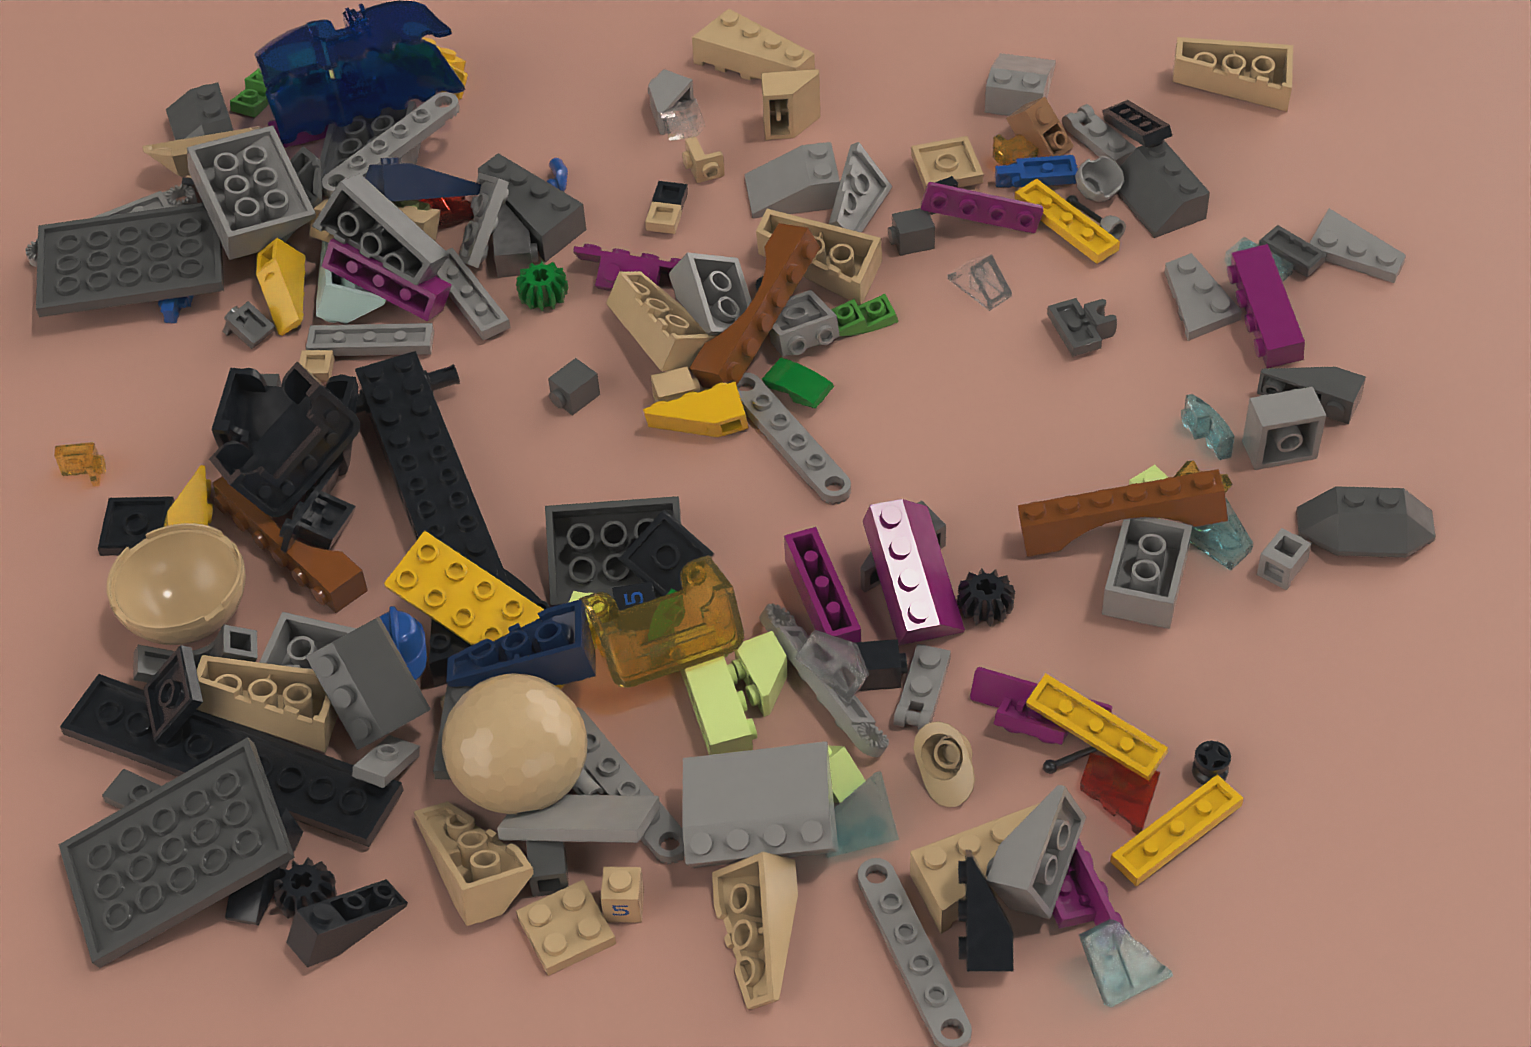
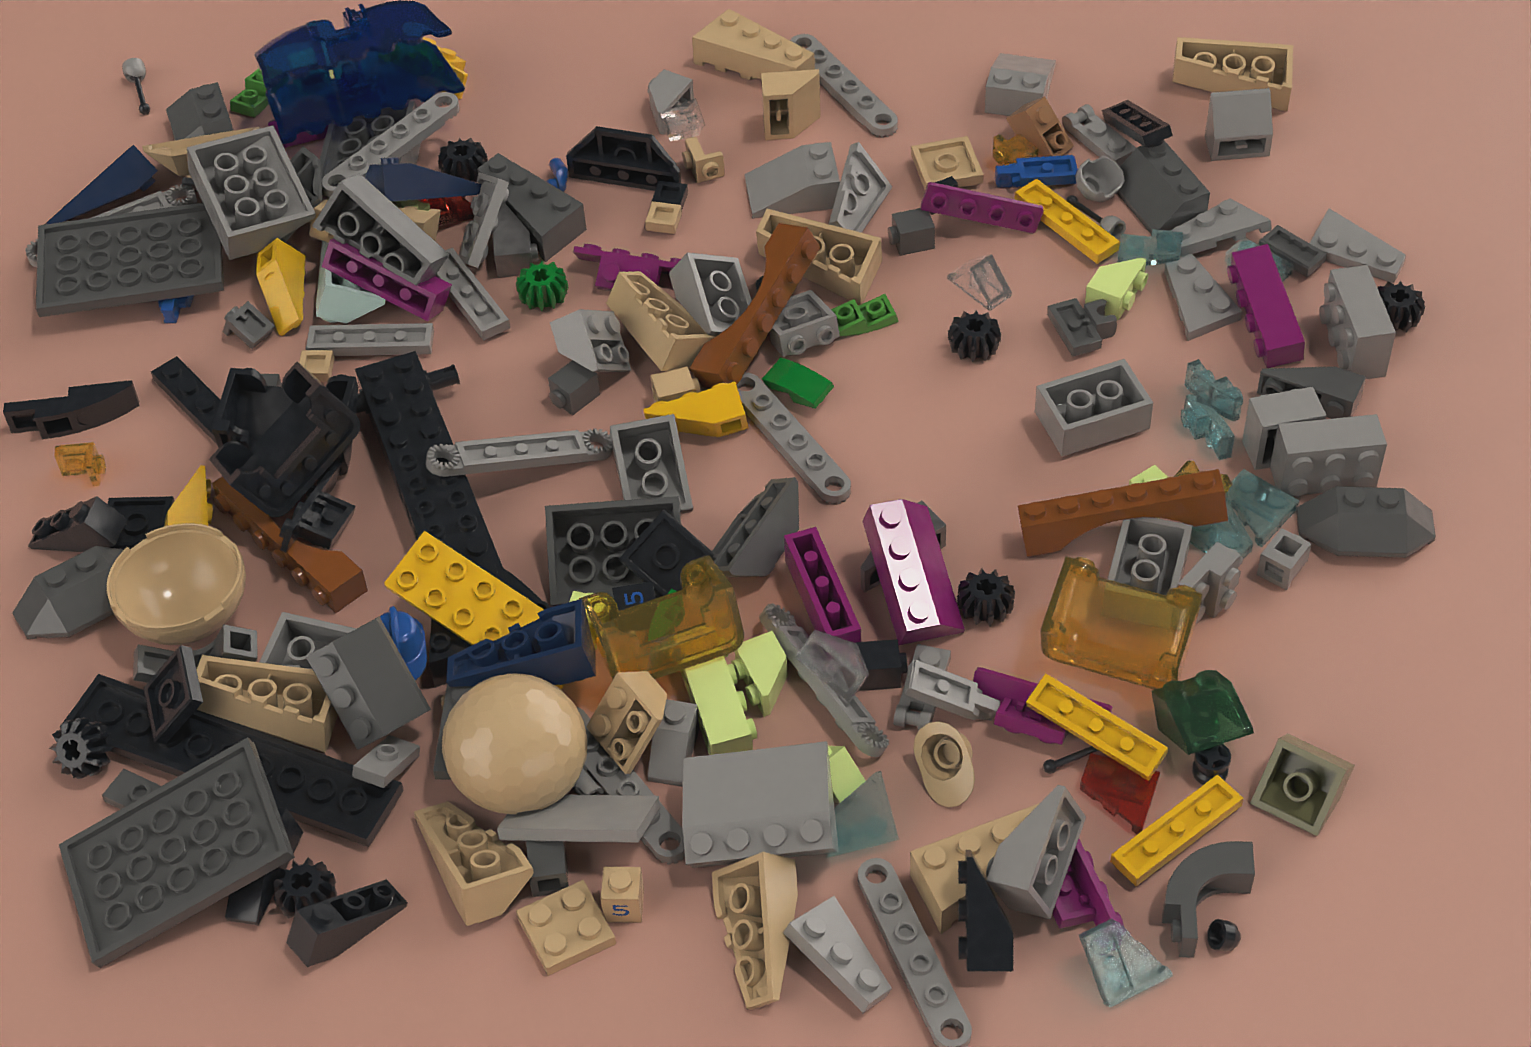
none -> black slope [3,380,139,439]
none -> dark grey wedge [12,546,123,639]
none -> black slope [28,496,128,552]
none -> dark blue wedge [44,145,158,225]
none -> black gear [49,717,114,779]
none -> light grey hinge [122,58,150,114]
none -> black plate [151,356,220,444]
none -> light grey plate [426,428,613,477]
none -> black gear [438,137,488,182]
none -> light grey slope [550,309,631,372]
none -> black wedge [566,126,681,191]
none -> tan slope [586,671,667,774]
none -> light grey slope [610,414,693,512]
none -> light grey slope [648,699,700,787]
none -> dark grey wedge [705,477,799,577]
none -> light grey wing [783,896,892,1013]
none -> light grey plate [790,34,898,138]
none -> light grey hinge [904,660,1000,721]
none -> black gear [948,310,1001,362]
none -> light grey brick [1035,359,1153,456]
none -> clear yellow windscreen [1040,556,1202,693]
none -> yellowish green slope [1085,258,1148,320]
none -> clear light blue slope [1117,229,1183,266]
none -> clear green slope [1151,670,1254,755]
none -> light grey wing [1161,198,1272,257]
none -> dark grey arch [1162,841,1255,958]
none -> light grey plate [1171,541,1243,633]
none -> clear light blue slope [1184,359,1243,421]
none -> light grey slope [1205,88,1273,161]
none -> black hinge [1207,919,1241,951]
none -> clear light blue wing [1225,469,1299,547]
none -> olive slope [1250,734,1355,836]
none -> light grey brick [1270,414,1387,497]
none -> light grey brick [1319,265,1396,379]
none -> black gear [1377,280,1425,332]

